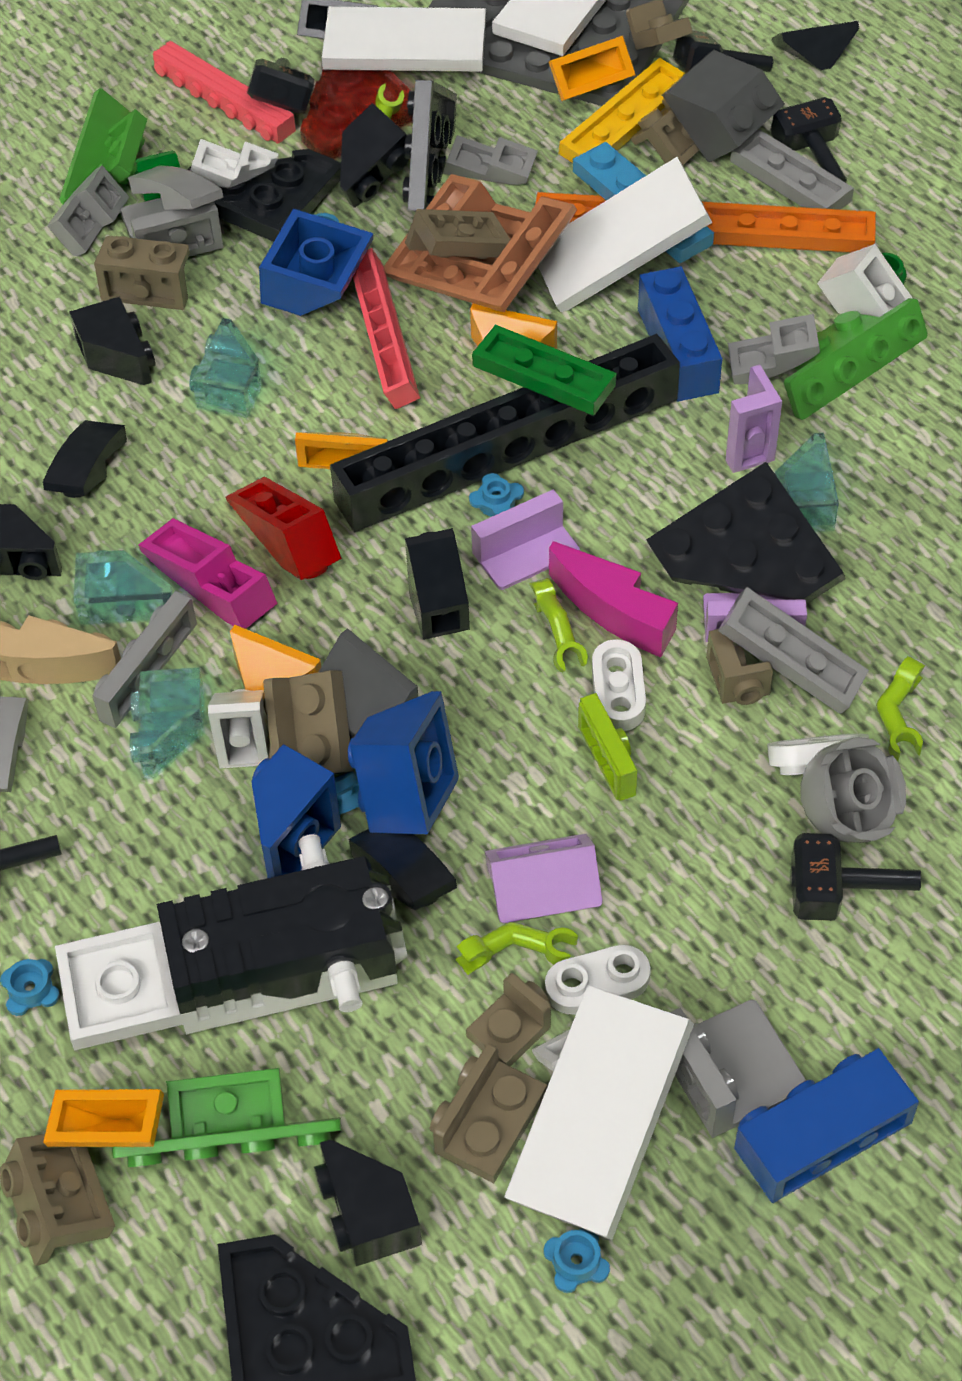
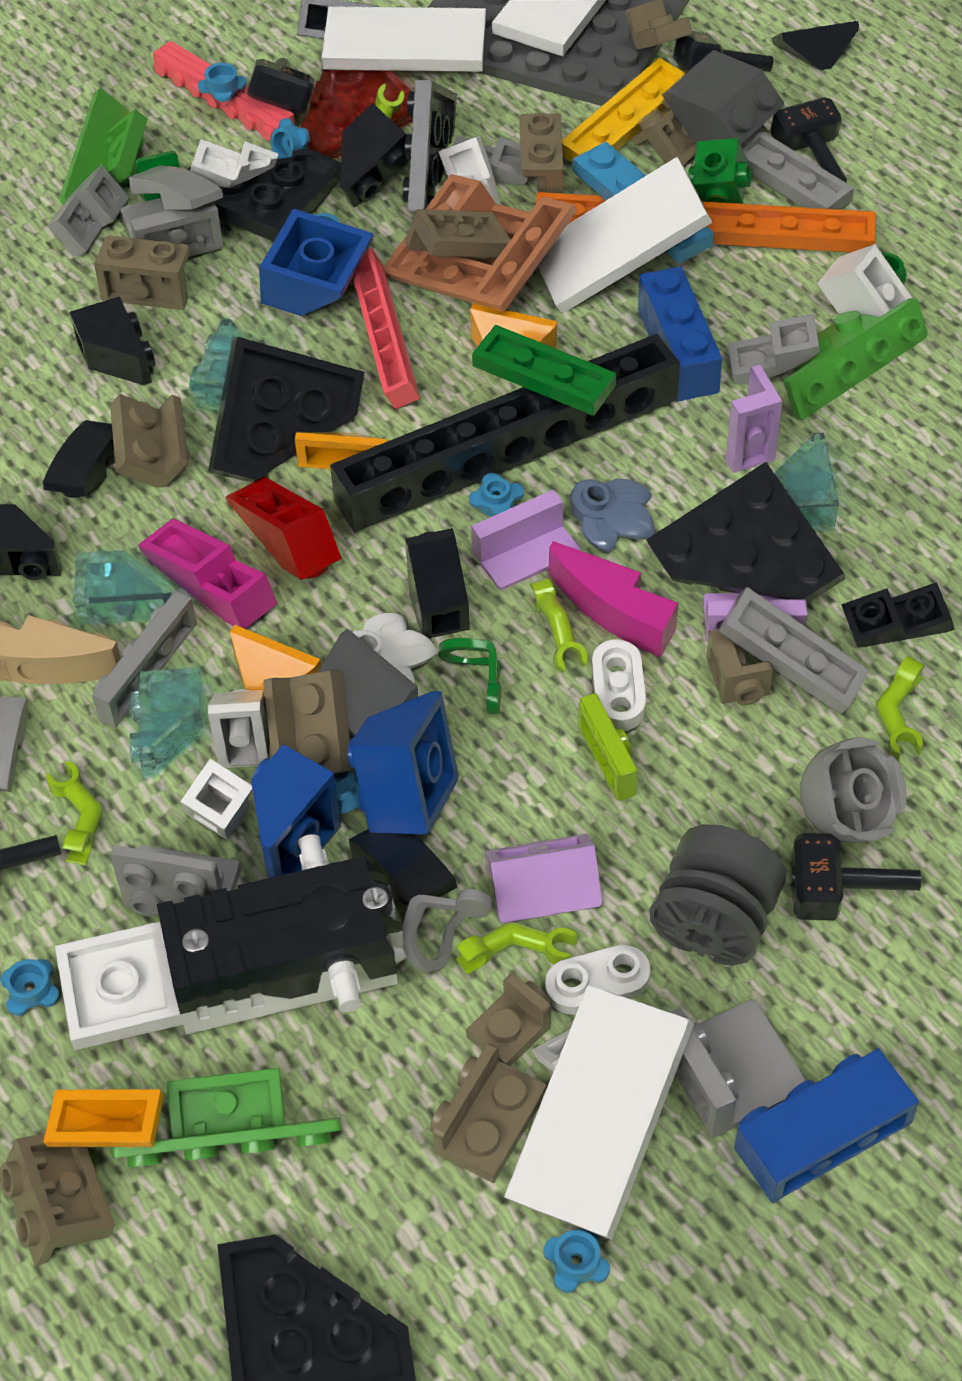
black slope [314,1139,422,1267] -> none
light orange slope [549,35,636,101] -> none
white plate [767,734,869,775] -> none
none -> lime arm [46,761,103,866]
none -> dark tan bracket [110,394,189,488]
none -> light grey bracket [110,845,242,916]
none -> white brick [180,759,253,840]
none -> dark azure plate [198,63,247,102]
none -> black plate [208,337,365,482]
none -> dark azure plate [270,118,310,159]
none -> white plate [353,613,437,684]
none -> light grey piece [402,889,492,973]
none -> green piece [438,638,501,714]
none -> white slope [439,135,501,205]
none -> dark tan bracket [520,113,563,193]
none -> sand blue plate [570,478,655,554]
none -> dark grey wheel [649,824,786,966]
none -> green brick [688,138,752,204]
none -> black slope [841,582,955,647]

